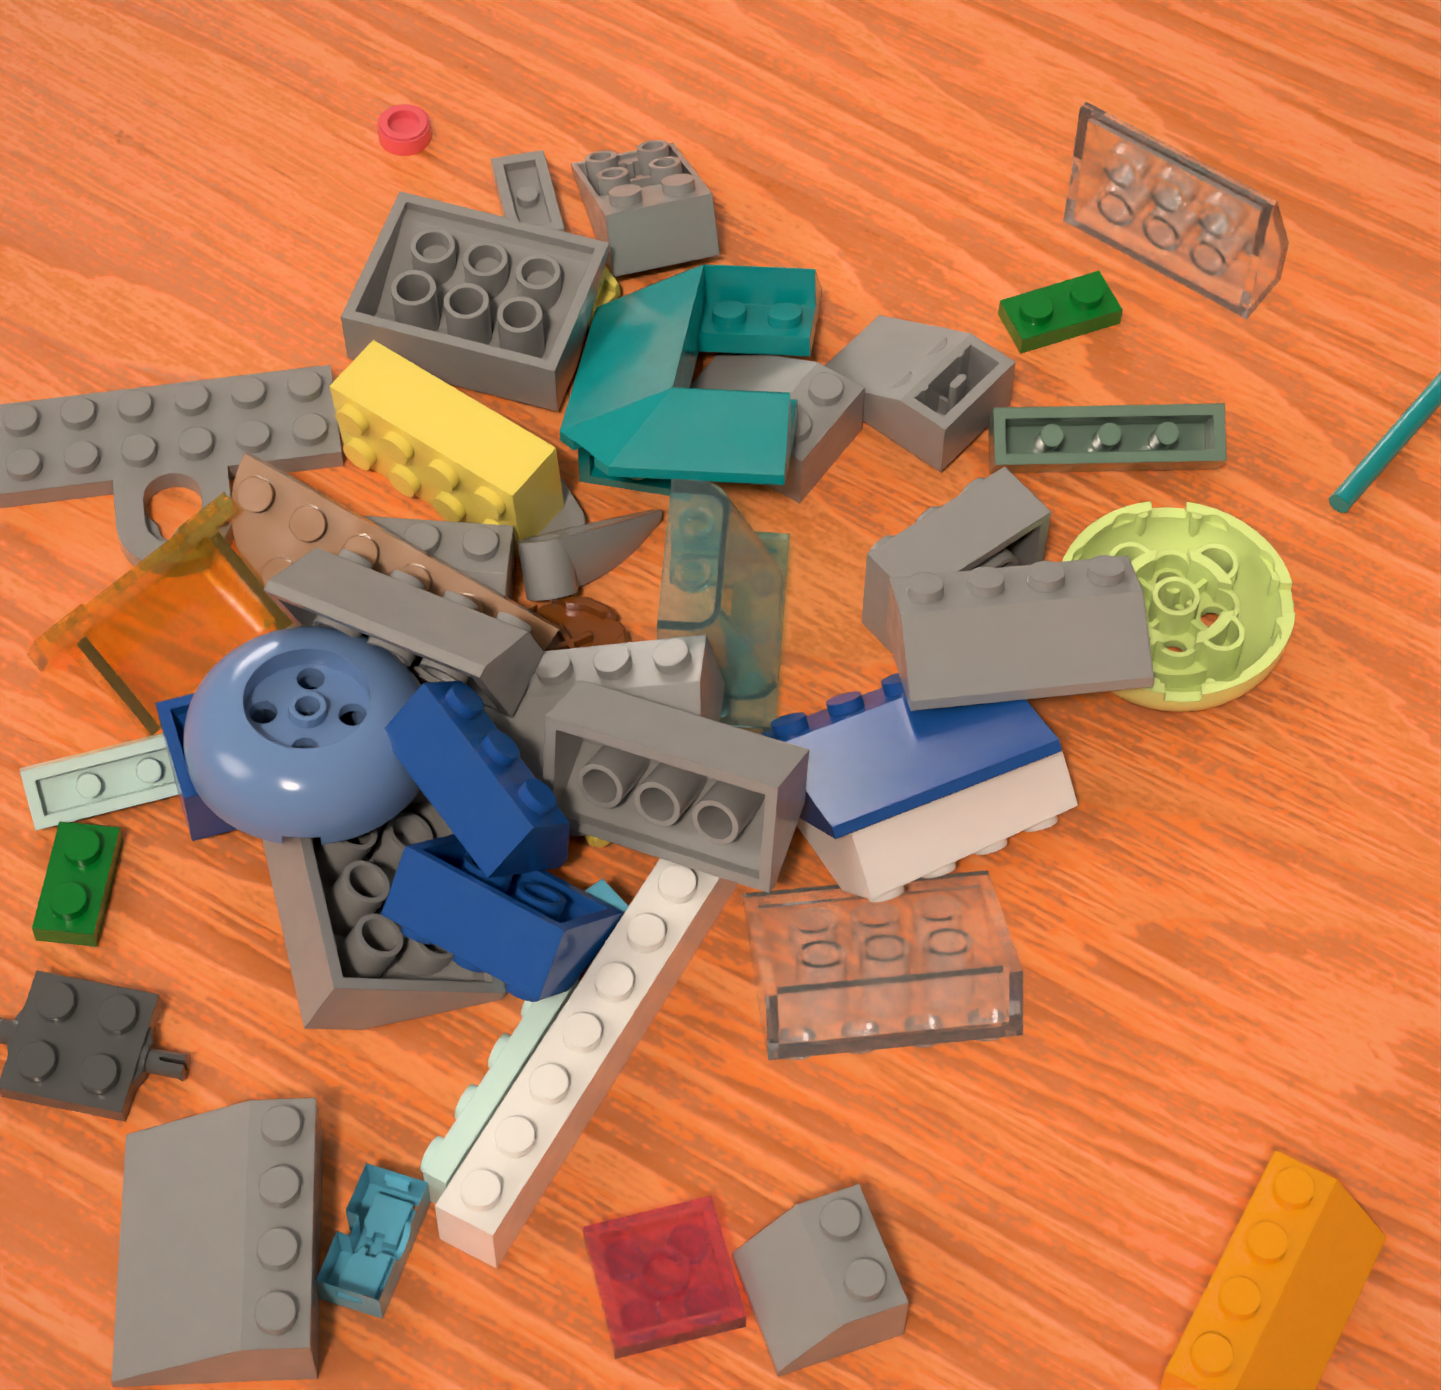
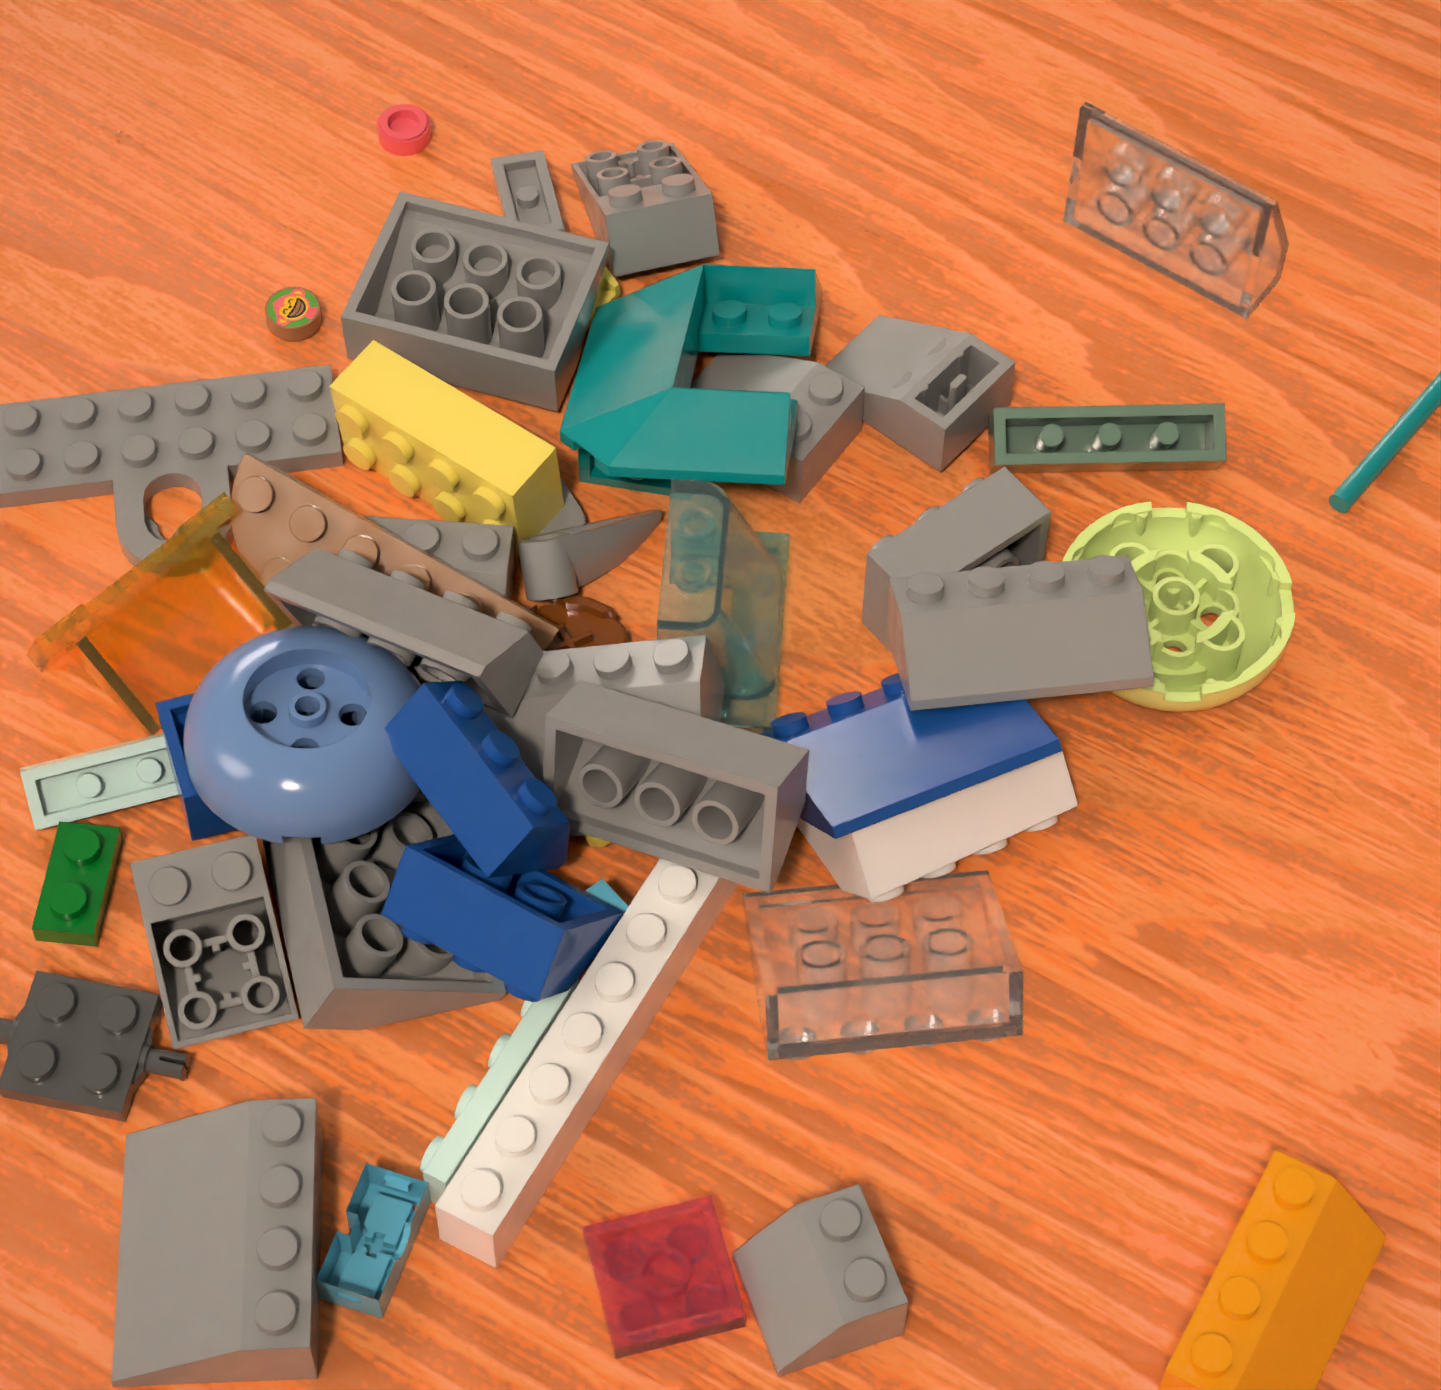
green plate [998,271,1123,354] -> none
none -> light grey slope [130,835,299,1050]
none -> tile [265,286,322,341]

